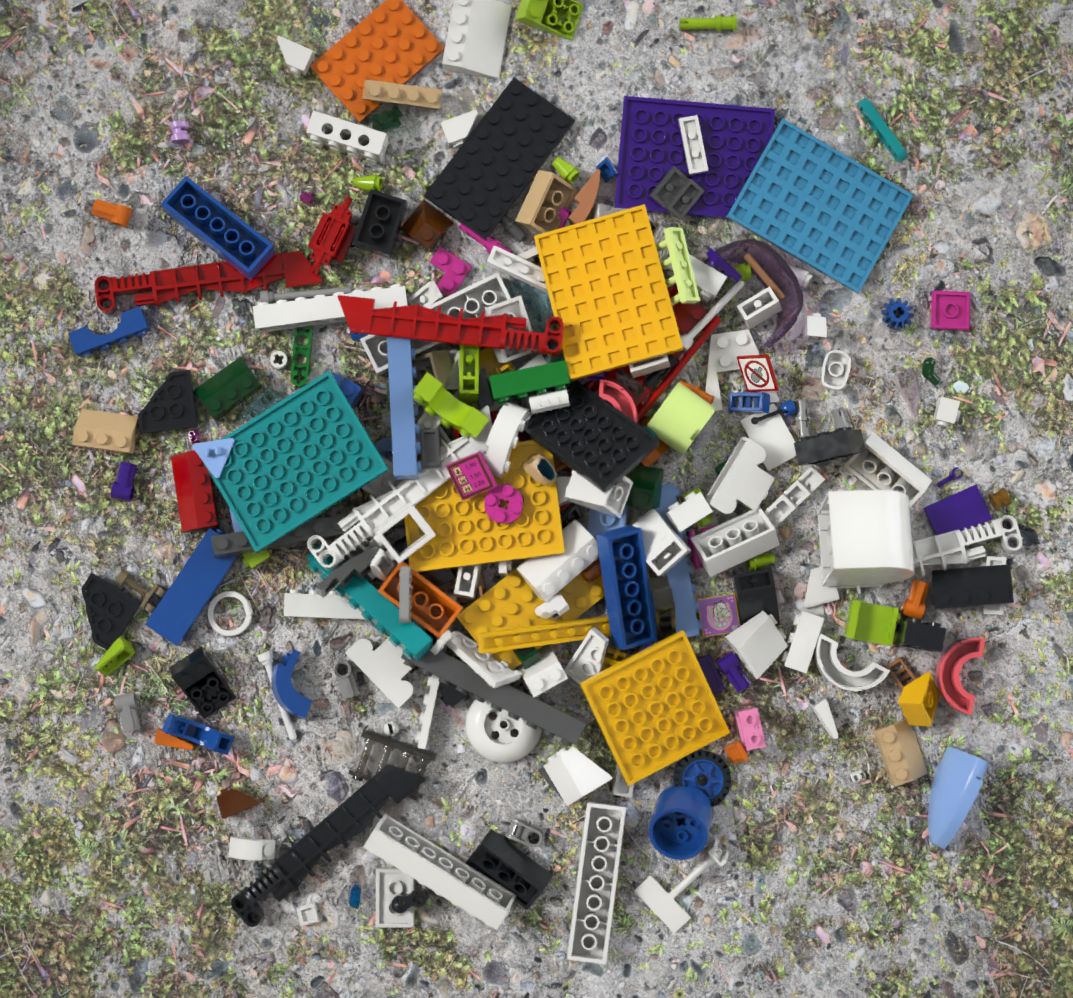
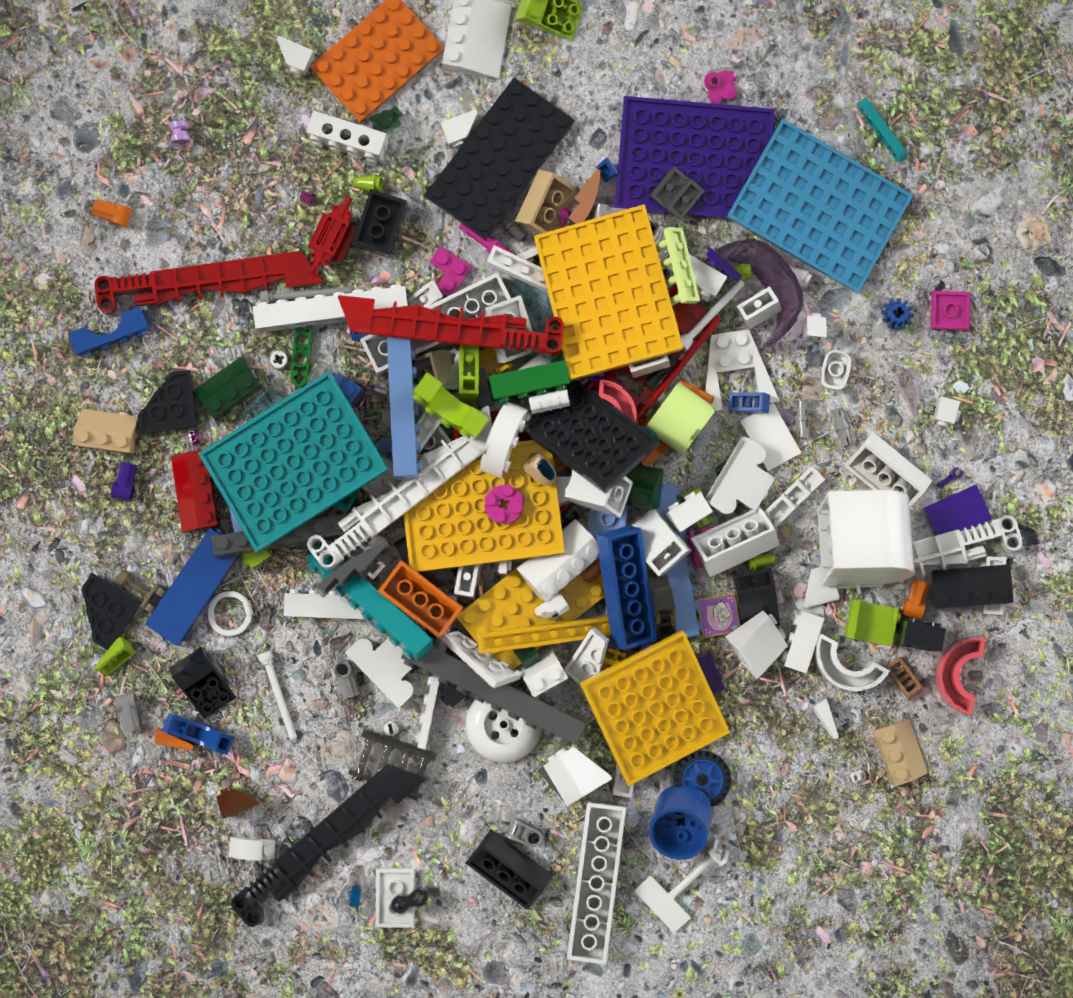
blue brick [161,176,275,281] -> none
light blue piece [192,438,235,478] -> none
blue arch [271,649,313,719] -> none
white tile [296,902,320,927] -> none
tan brick [362,80,442,110] -> none
white brick [364,814,516,930] -> none
white slope [370,549,395,581] -> none
white window [373,502,436,564] -> none
light grey beam [399,566,412,623] -> none
reddish brown slope [400,199,453,252] -> none
dark grey tile [420,428,442,469] -> none
white tile [430,630,453,655] -> none
tile [446,450,497,501] -> none
lime cone [552,157,580,184] -> none
white plate [678,115,708,176] -> none
lime pin [680,14,737,32] -> none
dark purple piece [716,651,751,693] -> none
orange slope [724,740,749,763] -> none
bright pink window [734,707,766,751] -> none
piece [737,354,779,392] -> none
medium nougat bar [743,253,786,301] -> none
hinge [751,399,796,425] -> none
black brick [794,427,866,466] -> none
yellow slope [898,672,940,727] -> none
dark green arm [922,357,941,386] -> none
light blue panel [928,746,989,849] -> none
pearl gold wheel [988,487,1011,511] -> none
none -> teal panel [333,492,359,514]
none -> dark pink plate [704,70,737,104]

